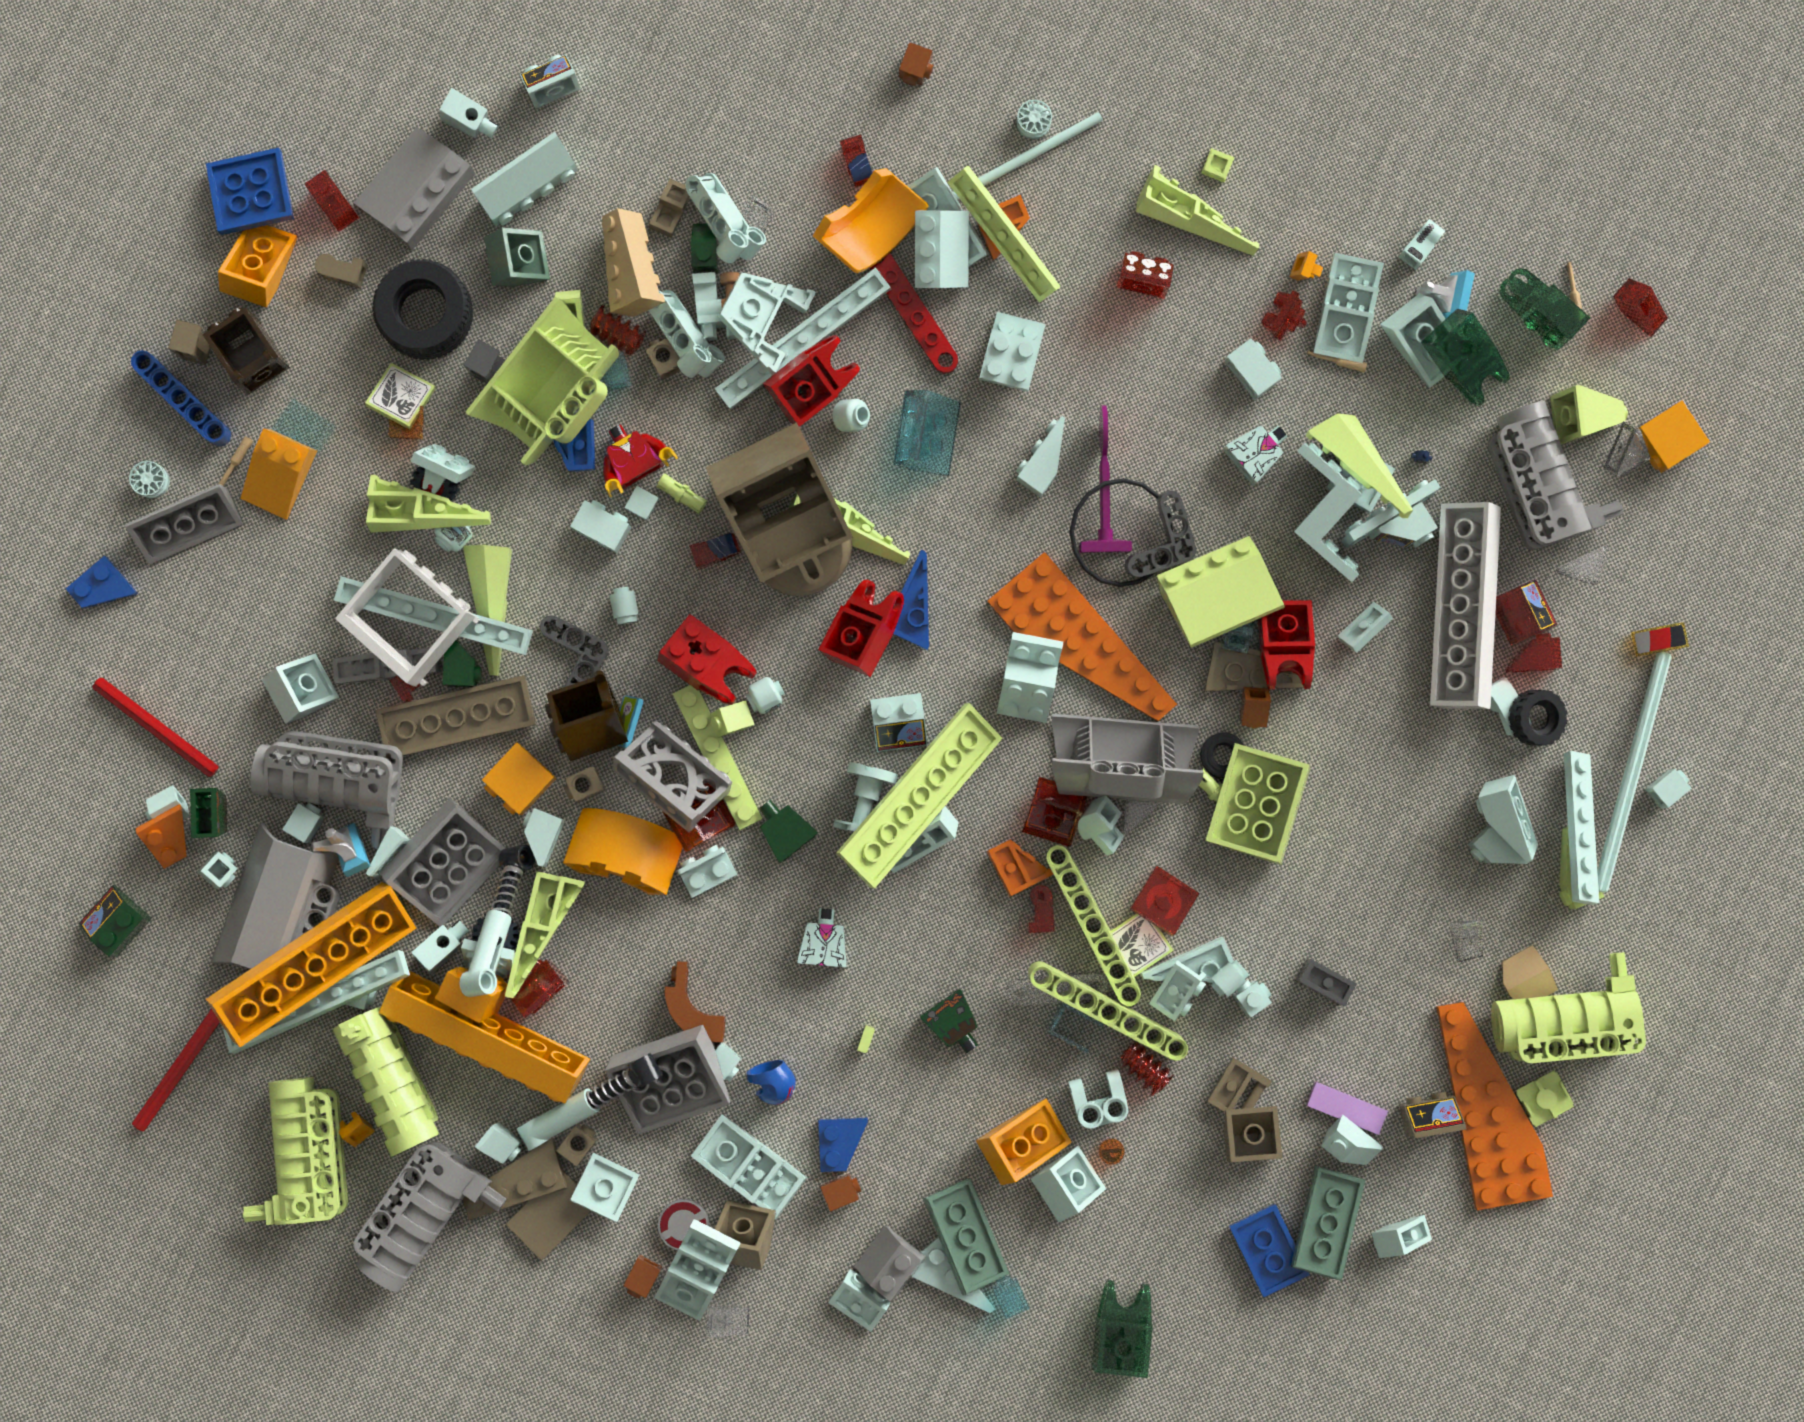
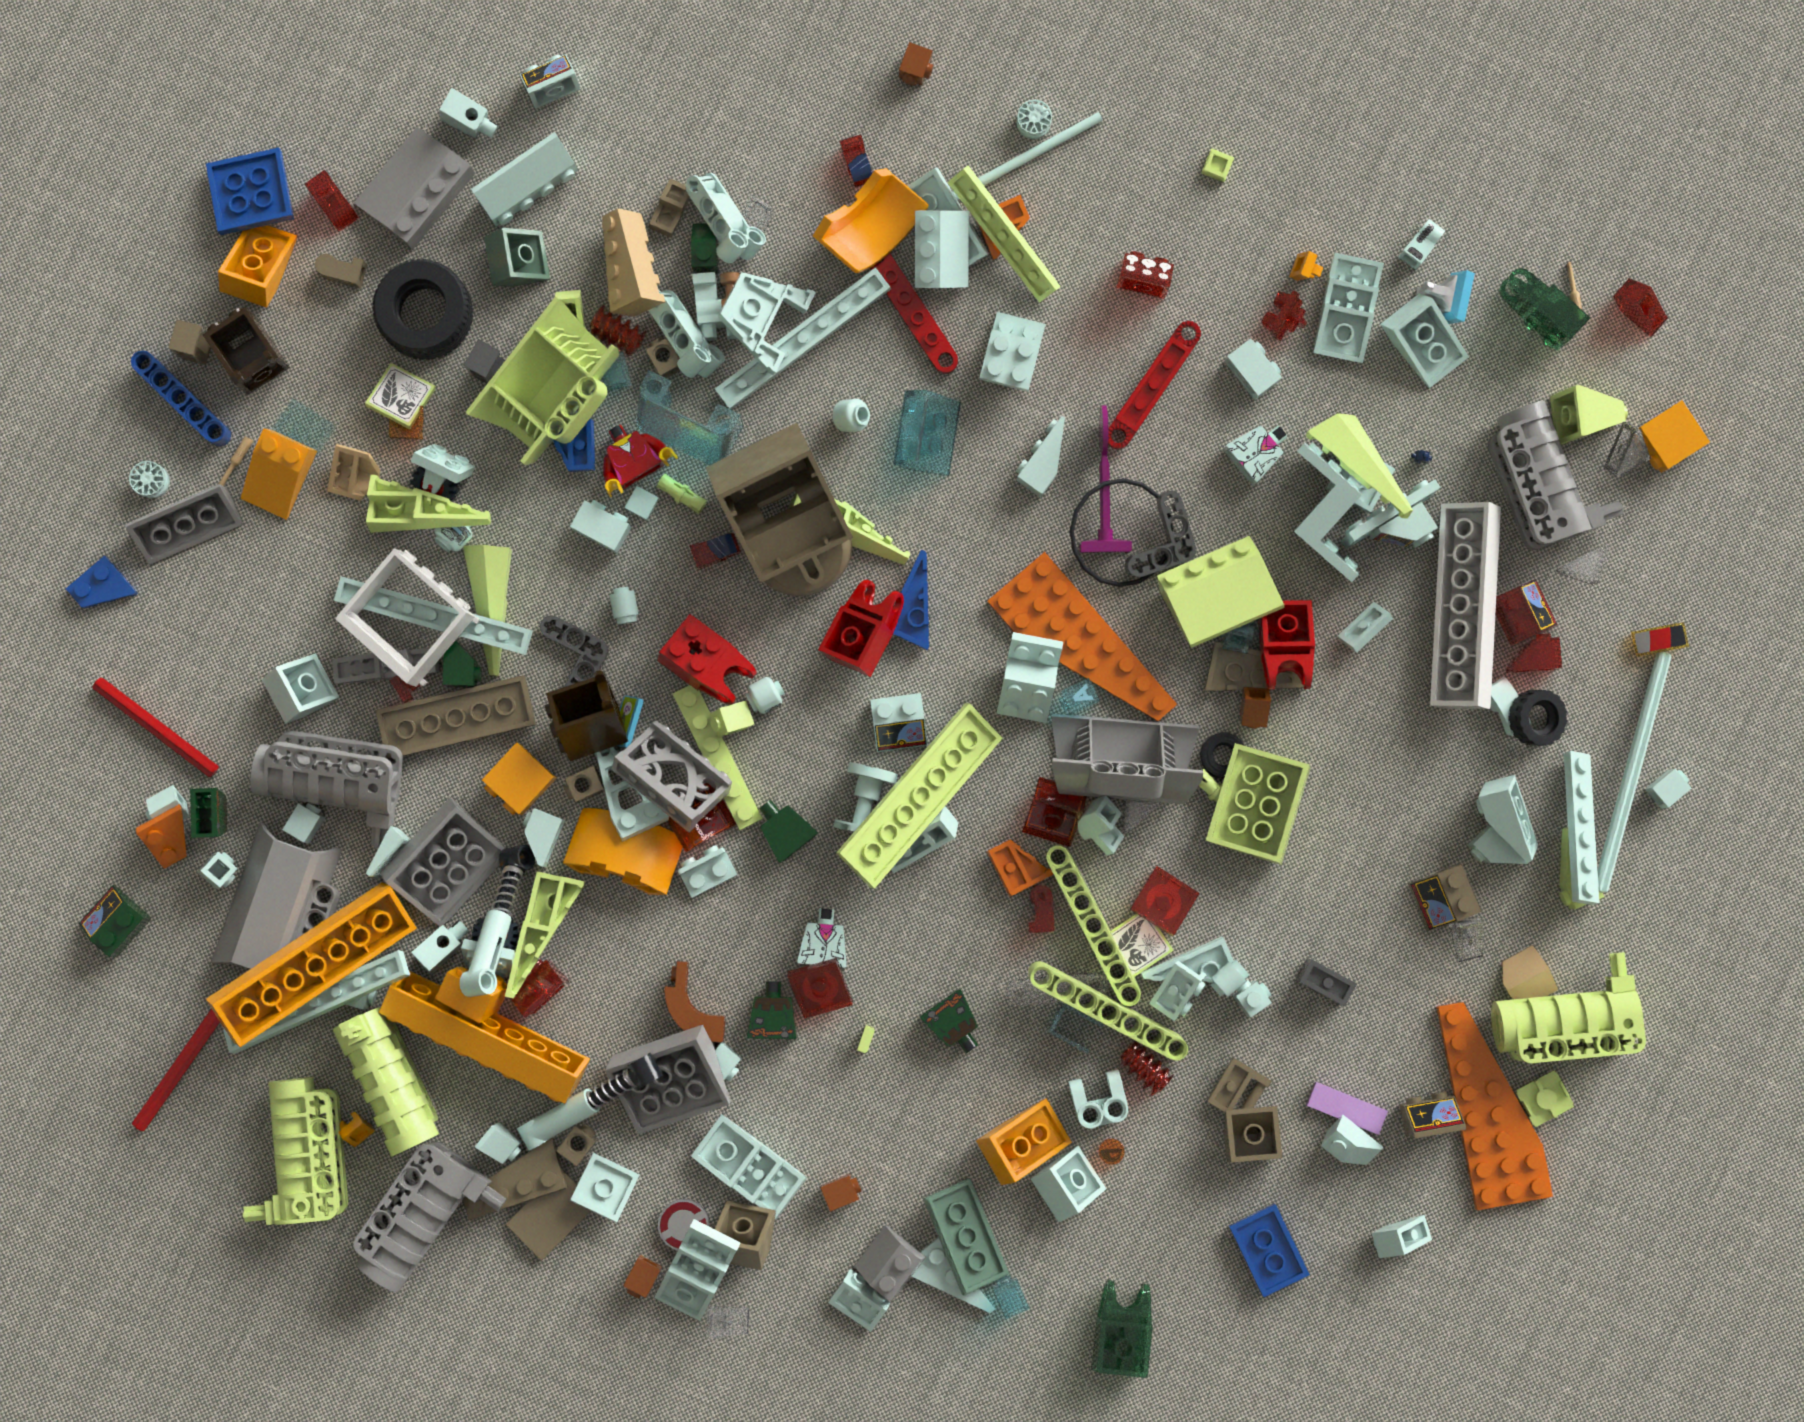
piece [311,823,371,877] -> none
blue helmet [746,1060,796,1105] -> none
red brick [762,335,860,427] -> none
blue wing [818,1117,868,1172] -> none
yellowish green wedge [1136,165,1259,256] -> none
sand green tile [1291,1166,1365,1281] -> none
tan piece [1307,351,1367,373] -> none
clear green brick [1421,309,1510,407] -> none
none -> tan slope [327,444,380,501]
none -> light aqua plate [594,747,669,842]
none -> clear light blue windscreen [636,370,744,465]
none -> torso [747,981,797,1039]
none -> clear red tile [787,958,853,1019]
none -> clear light blue brick [1058,678,1100,715]
none -> red plate [1108,321,1201,450]
none -> slope [1408,864,1481,931]

